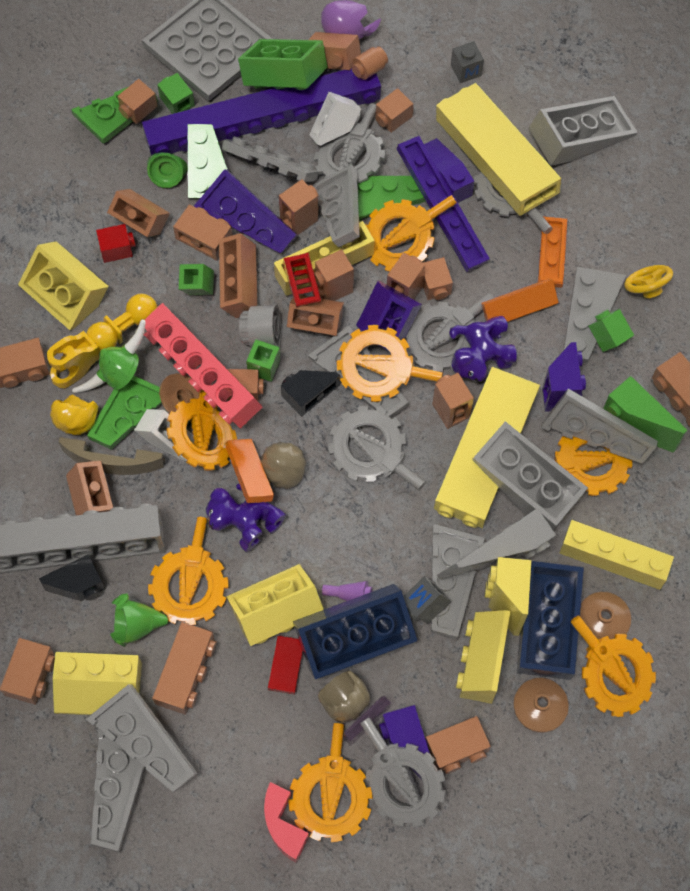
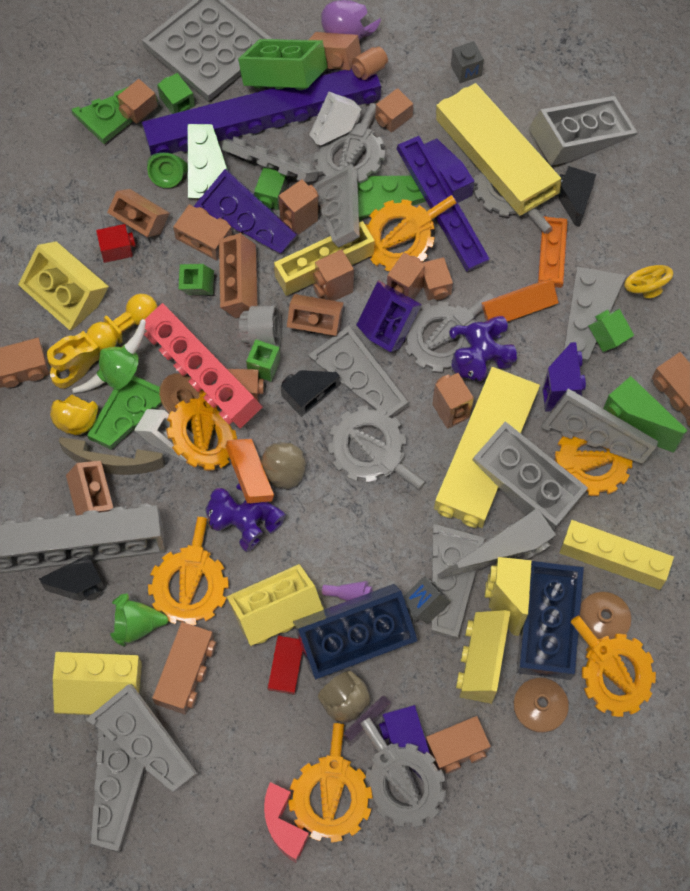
nougat brick [0,638,55,705] -> none
red slope [283,253,321,307] -> none
light orange bar [337,325,443,402] -> none
none -> bright green brick [254,167,287,210]
none -> black slope [558,166,596,227]

